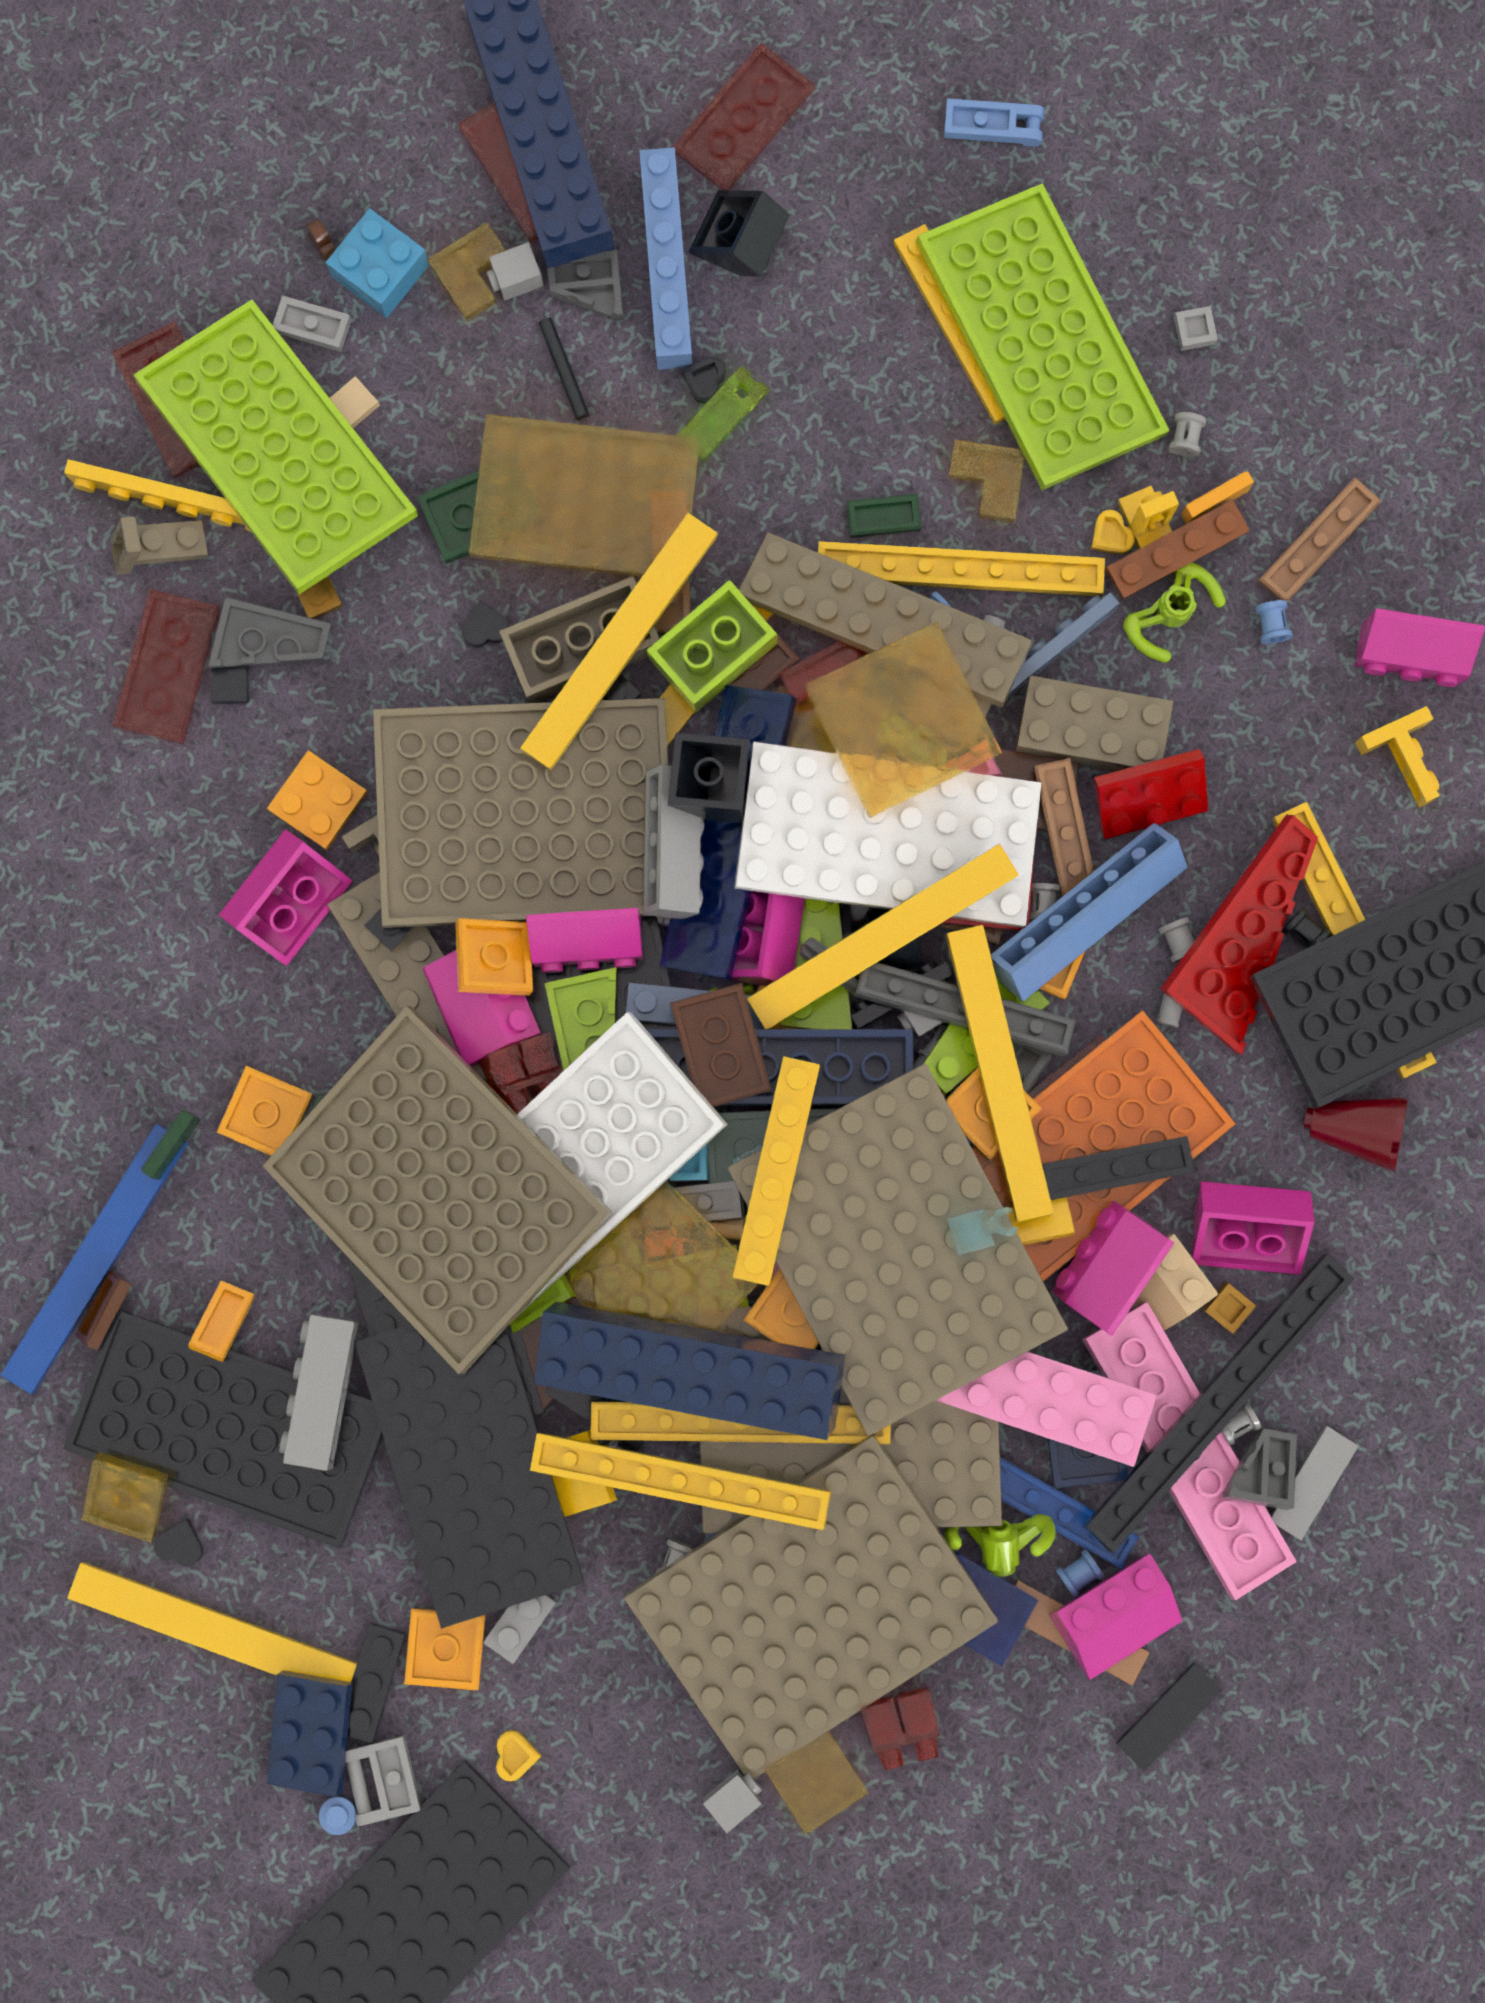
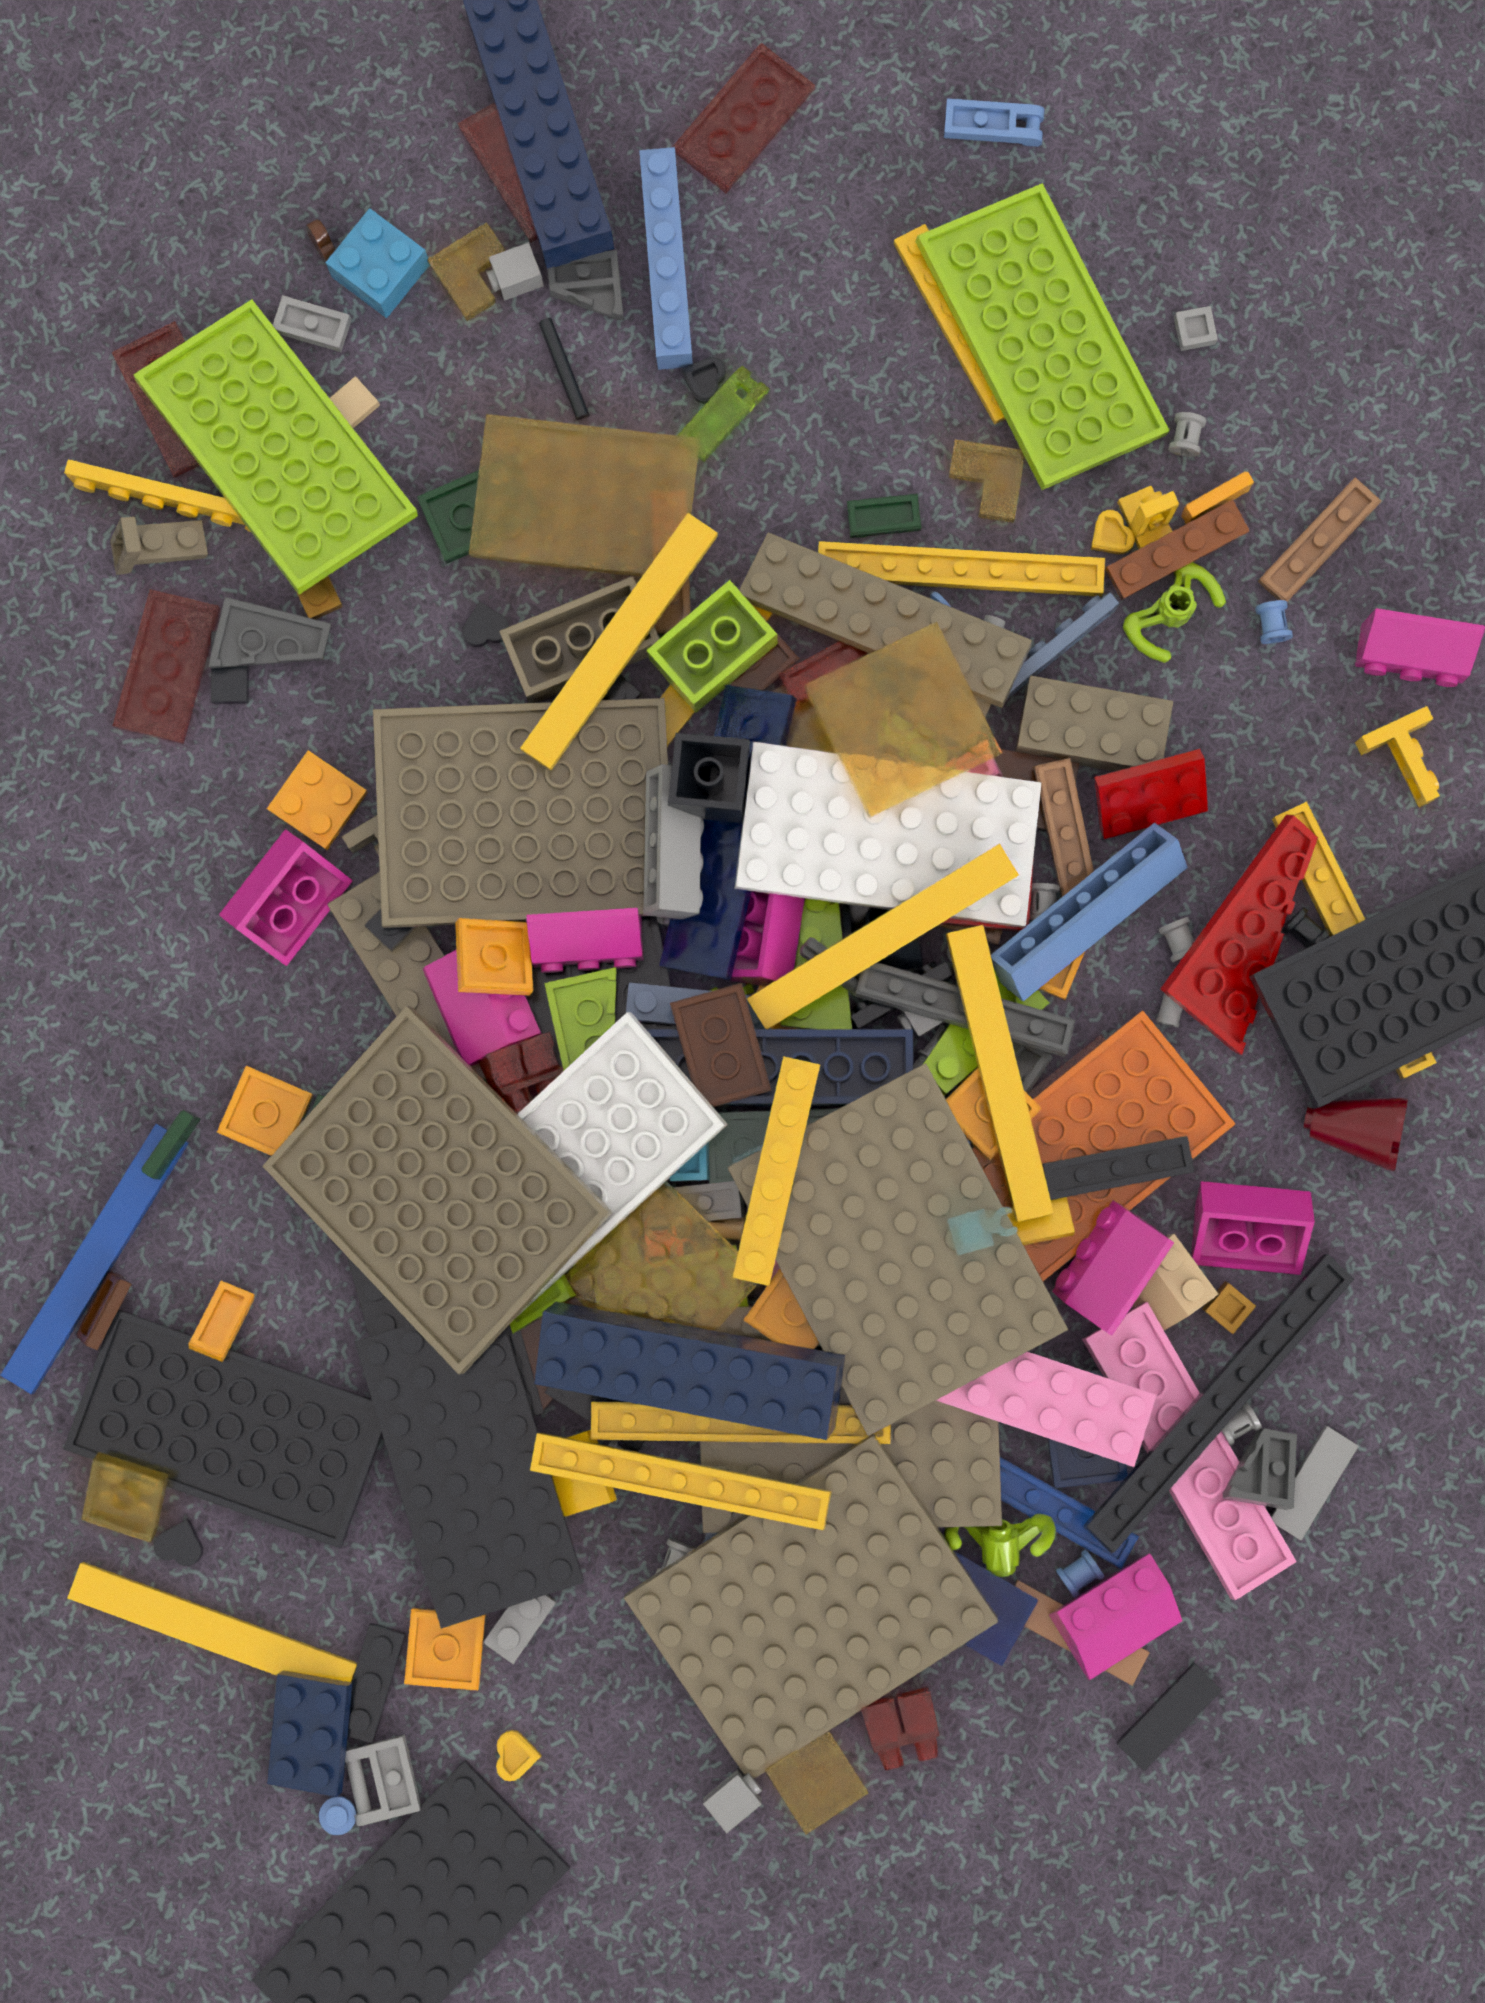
light grey brick [279,1314,360,1471] -> none
black slope [689,190,790,277] -> none

